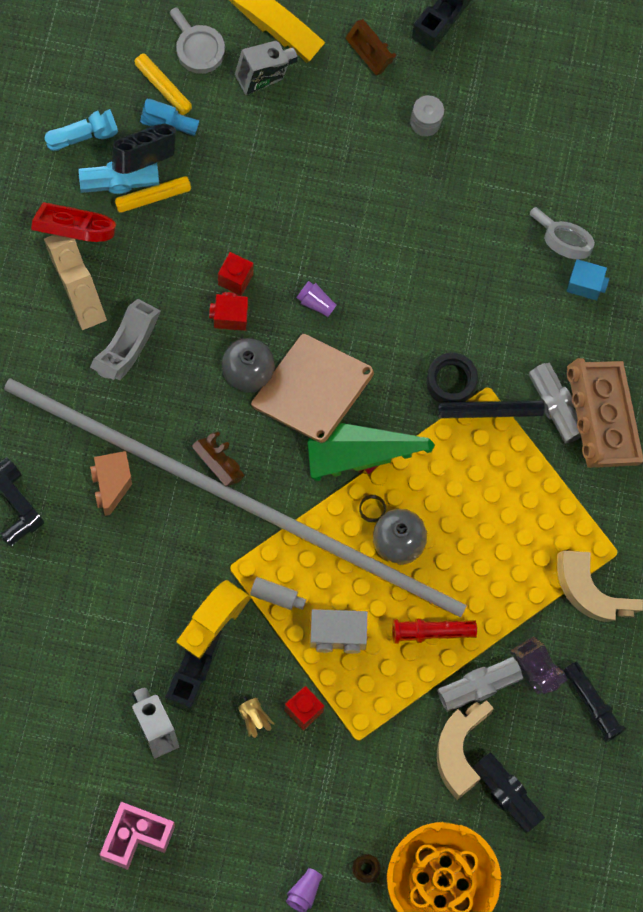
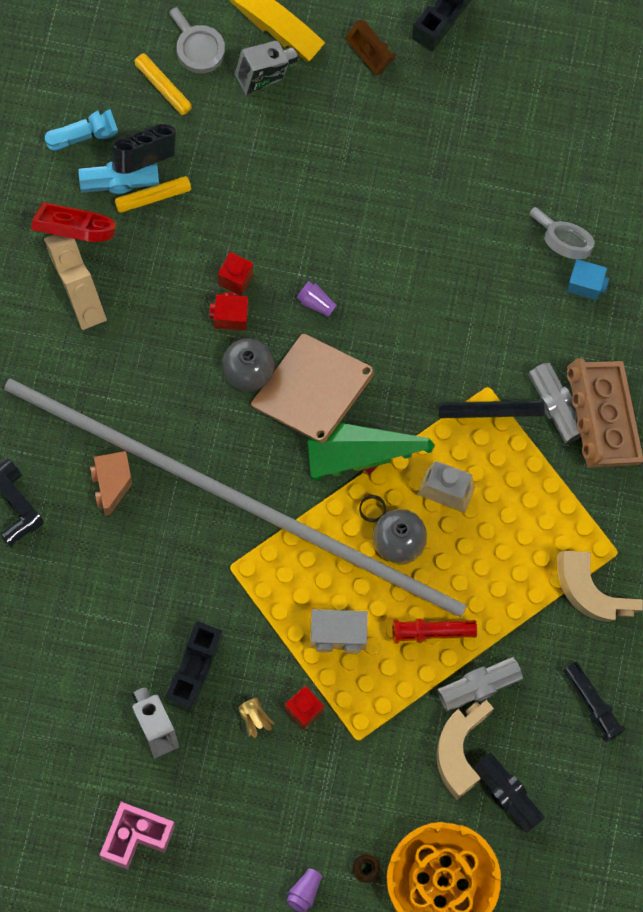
light grey arch [90,299,161,381] -> none
dark azure arm [140,99,200,136] -> none
yellow arch [176,580,251,659] -> none
reddish brown plate [192,432,245,487] -> none
light grey cylinder [250,577,306,610] -> none
light grey piece [410,95,444,136] -> none
black tyre [426,352,478,403] -> none
clear purple brick [511,637,568,695] -> none
none -> light grey torso [417,461,475,513]

